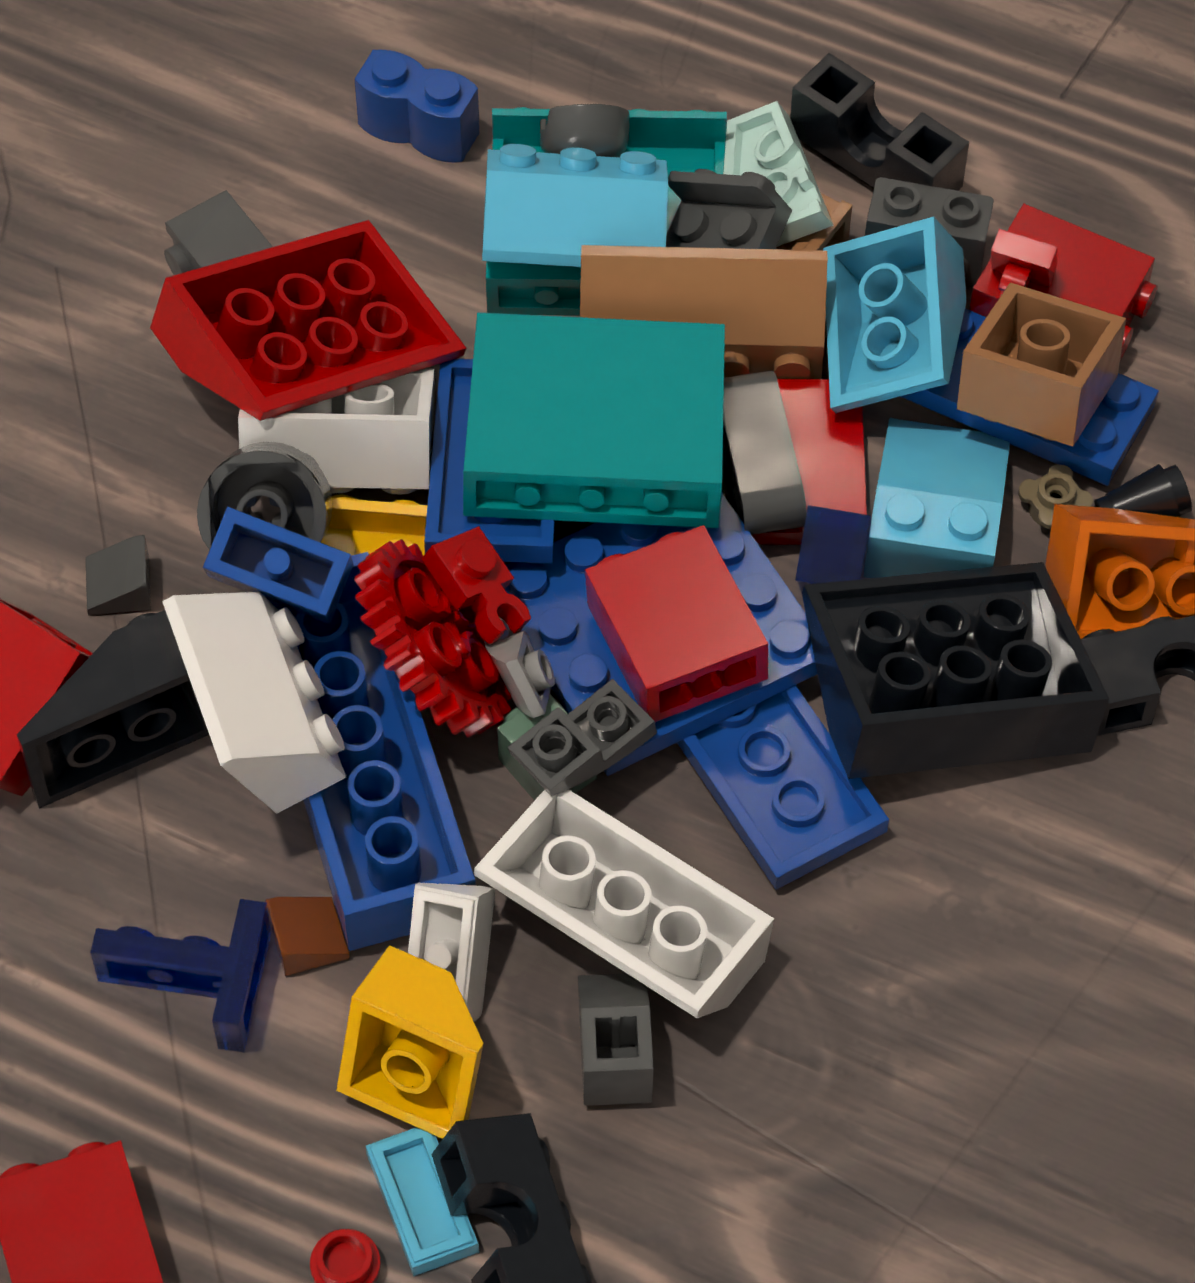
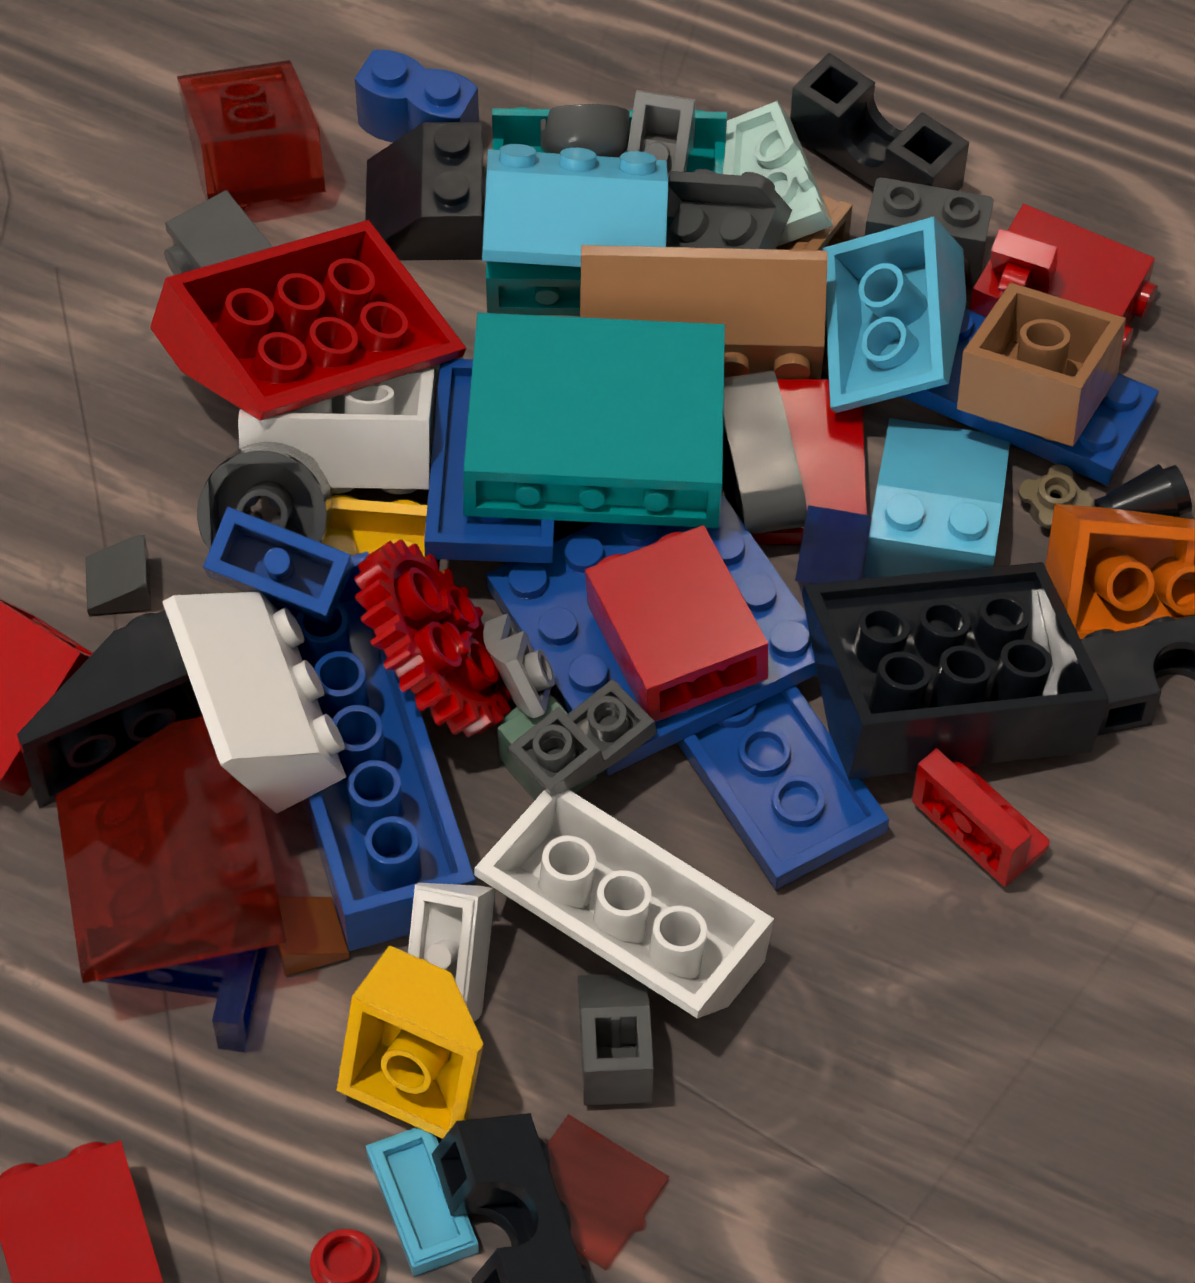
red plate [421,526,531,644] -> none
none -> clear red slope [55,715,286,983]
none -> clear red slope [177,60,326,210]
none -> black slope [365,122,484,260]
none -> clear red piece [546,1114,669,1270]
none -> light grey slope [627,90,696,217]
none -> red bracket [912,748,1050,887]

